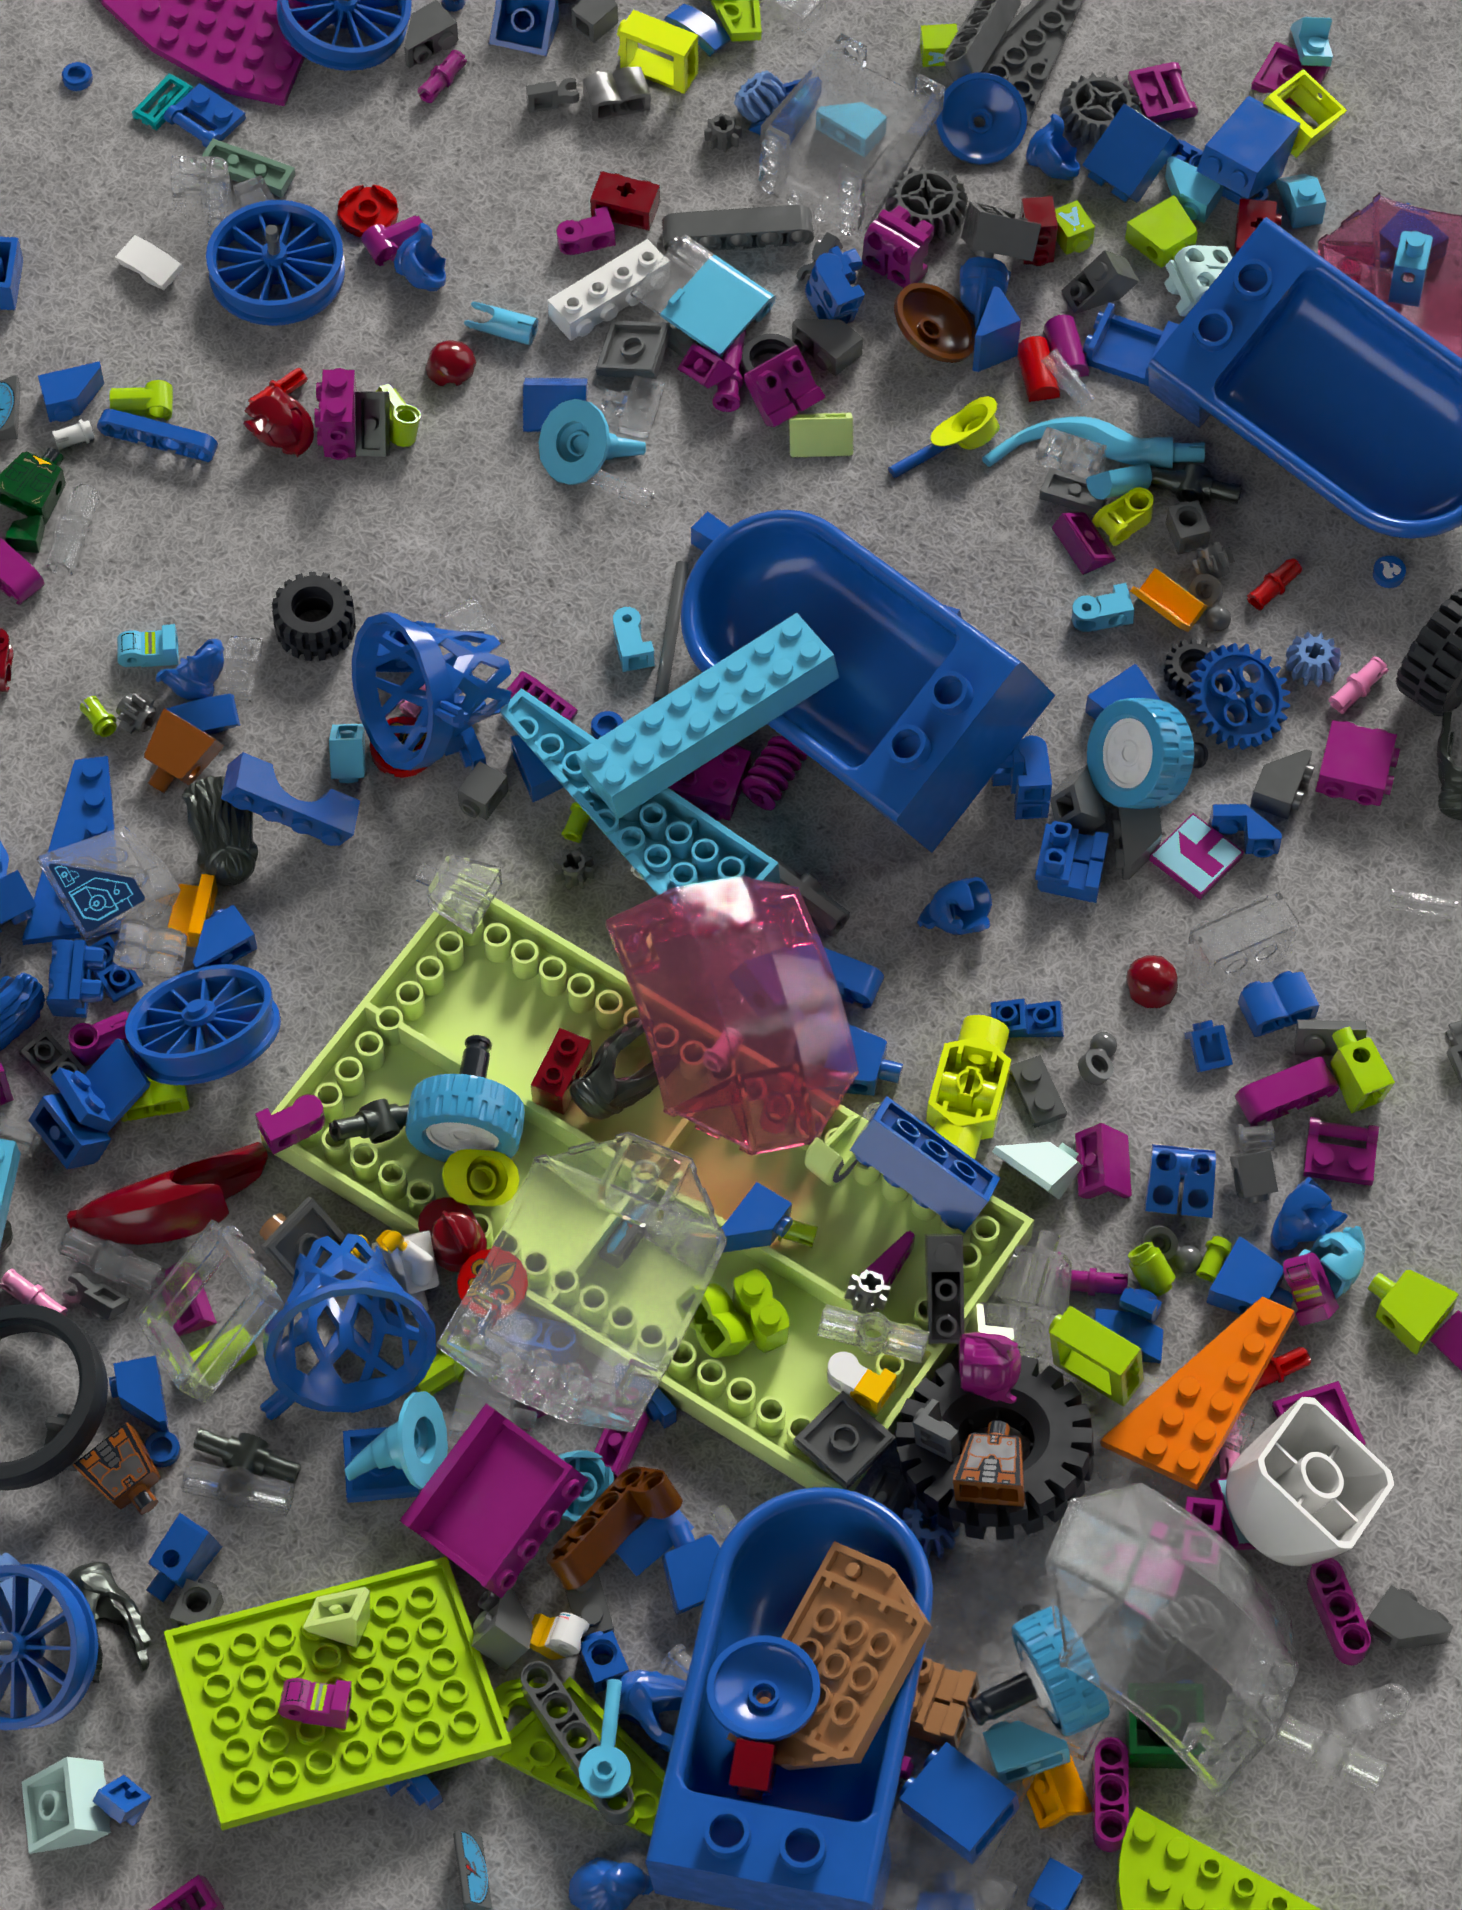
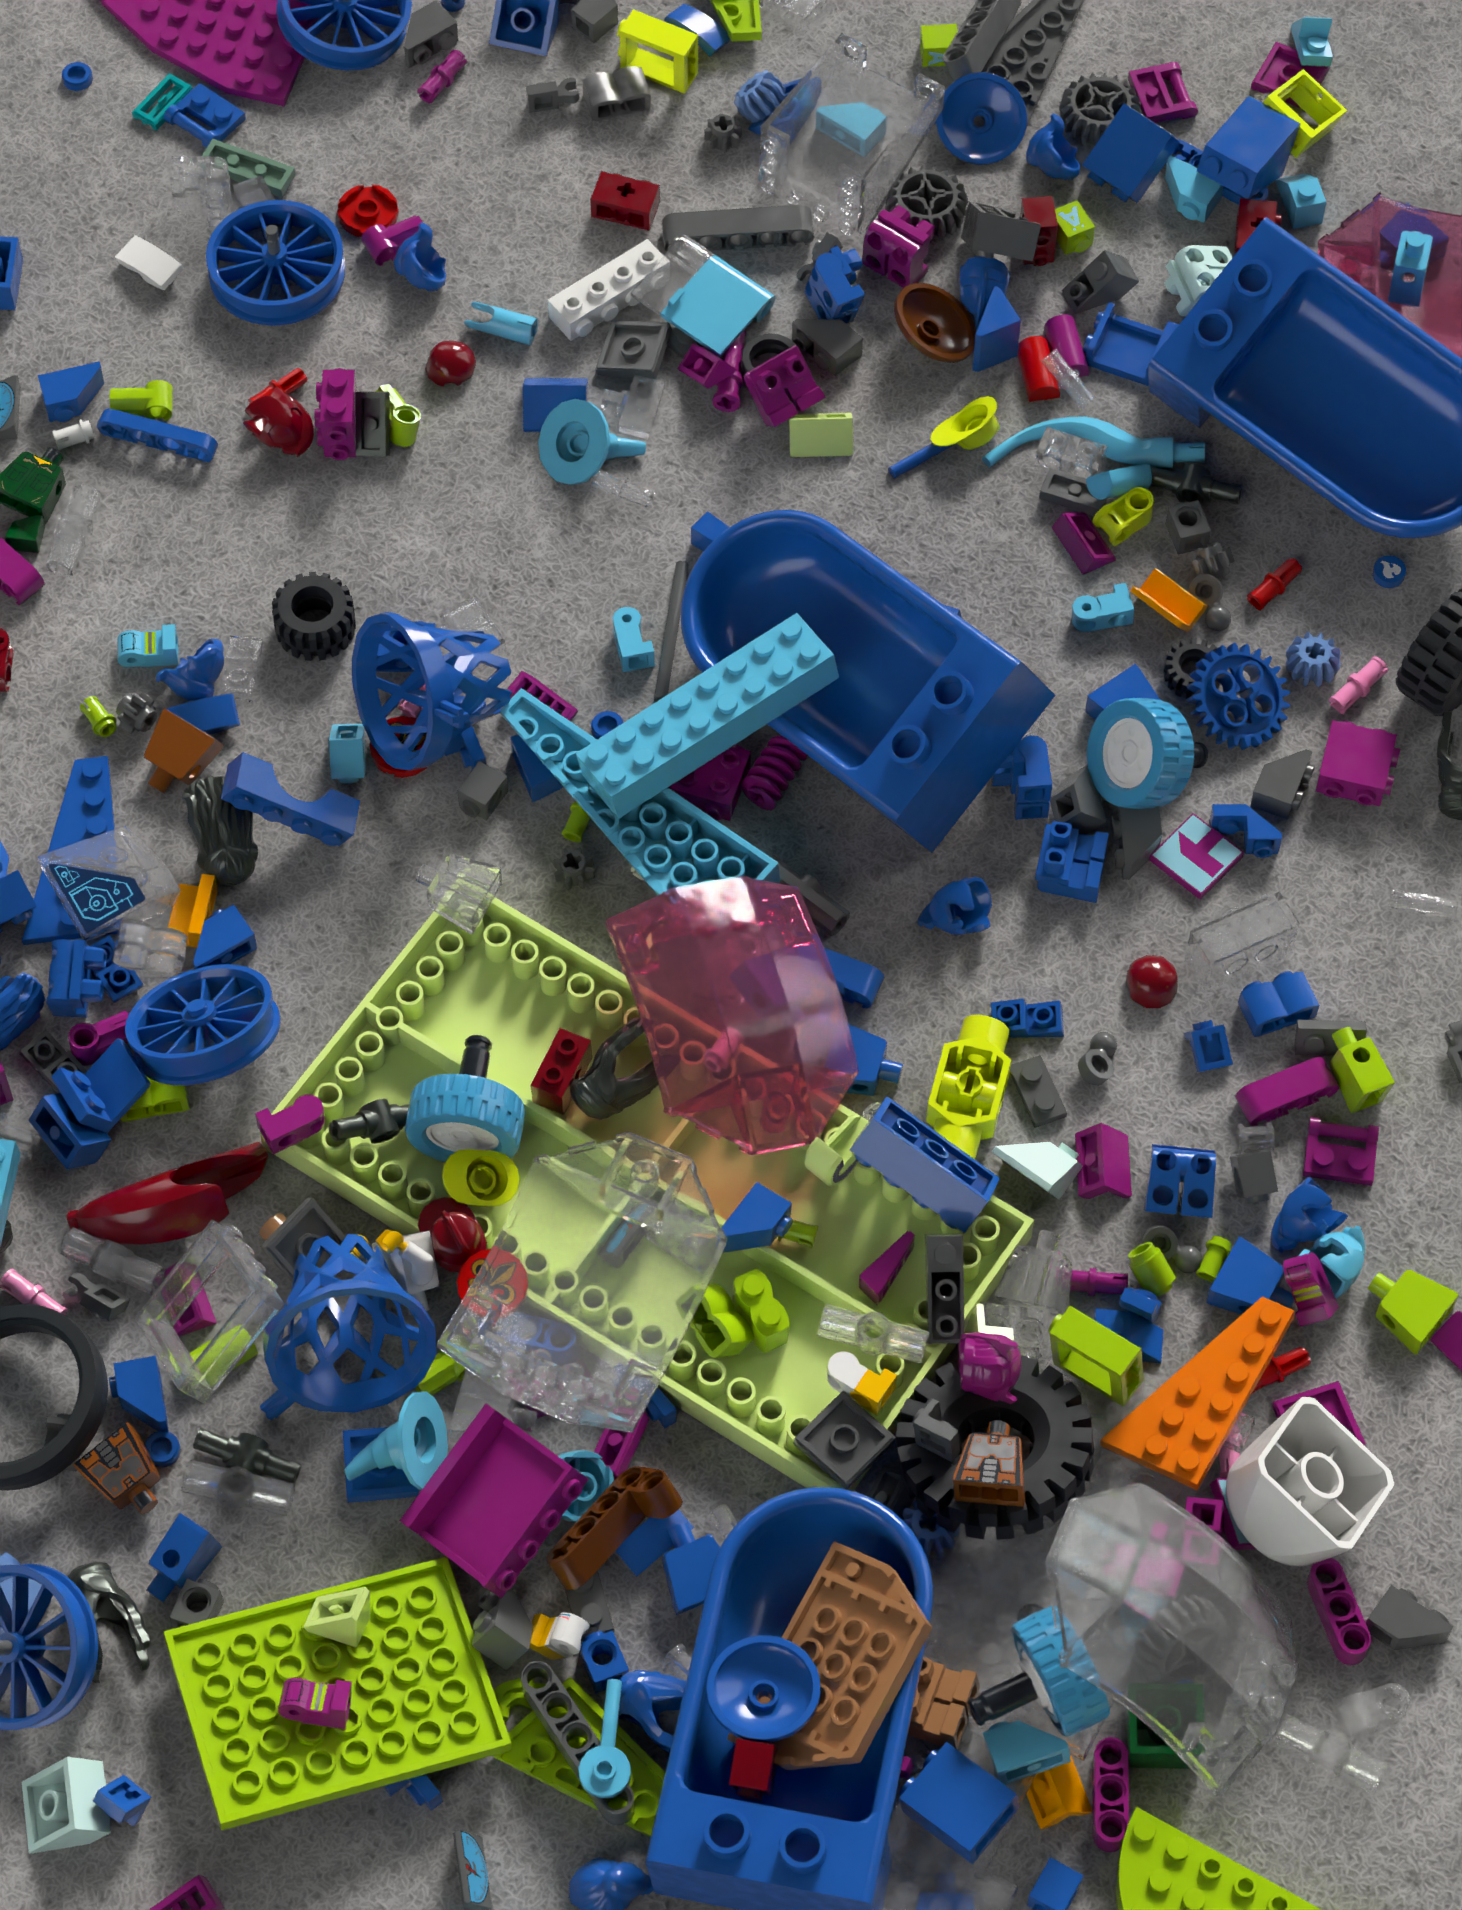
magenta leg [556,206,616,255] -> none
dark grey gear [844,1269,891,1315] -> none
lime torso [1125,195,1198,268] -> none

